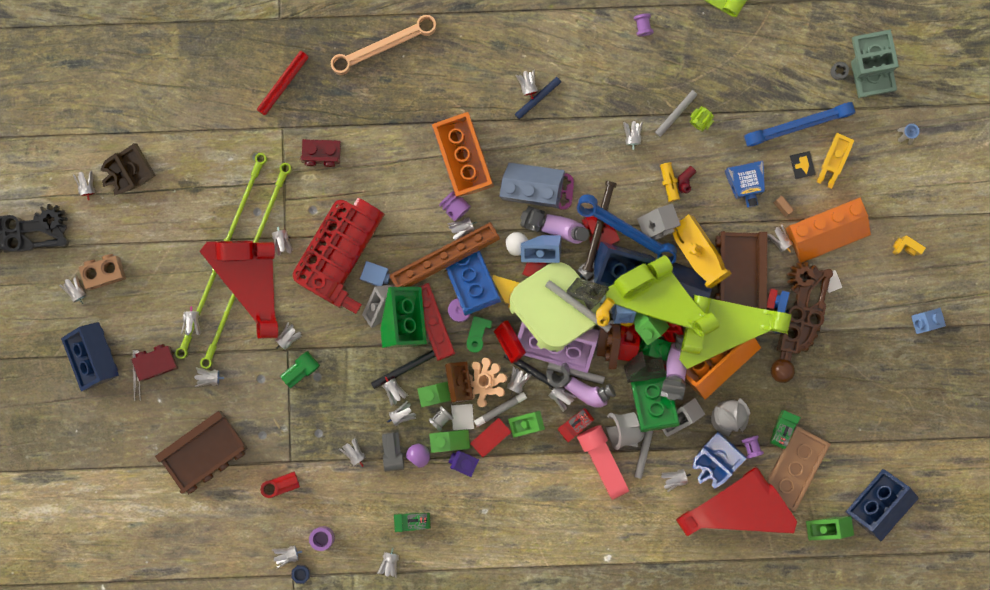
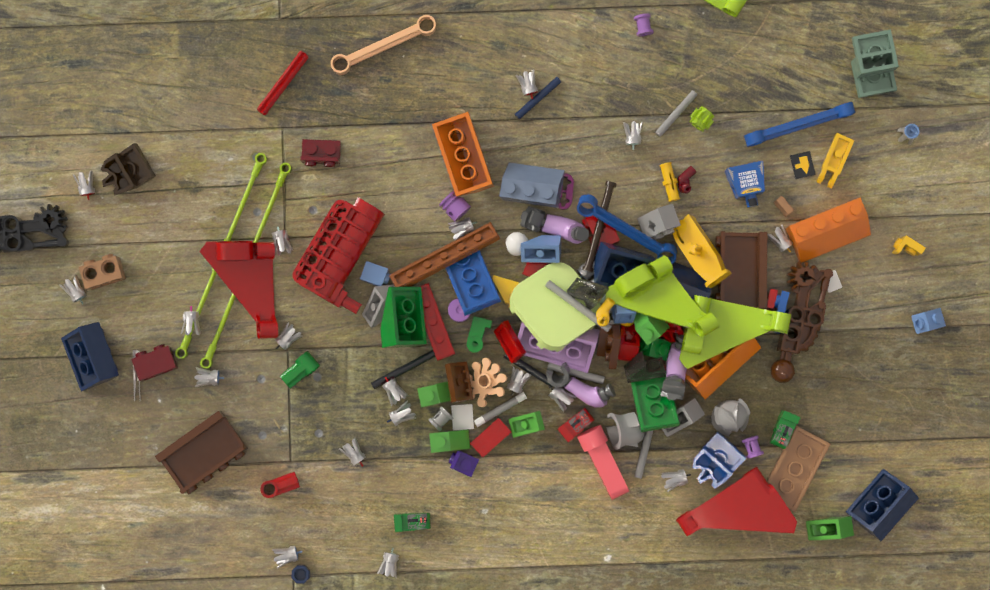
medium lavender piece [309,526,335,551] -> none
dark grey piece [382,432,404,472] -> none
medium lavender piece [406,444,430,468] -> none
dark grey bush [830,62,849,80] -> none

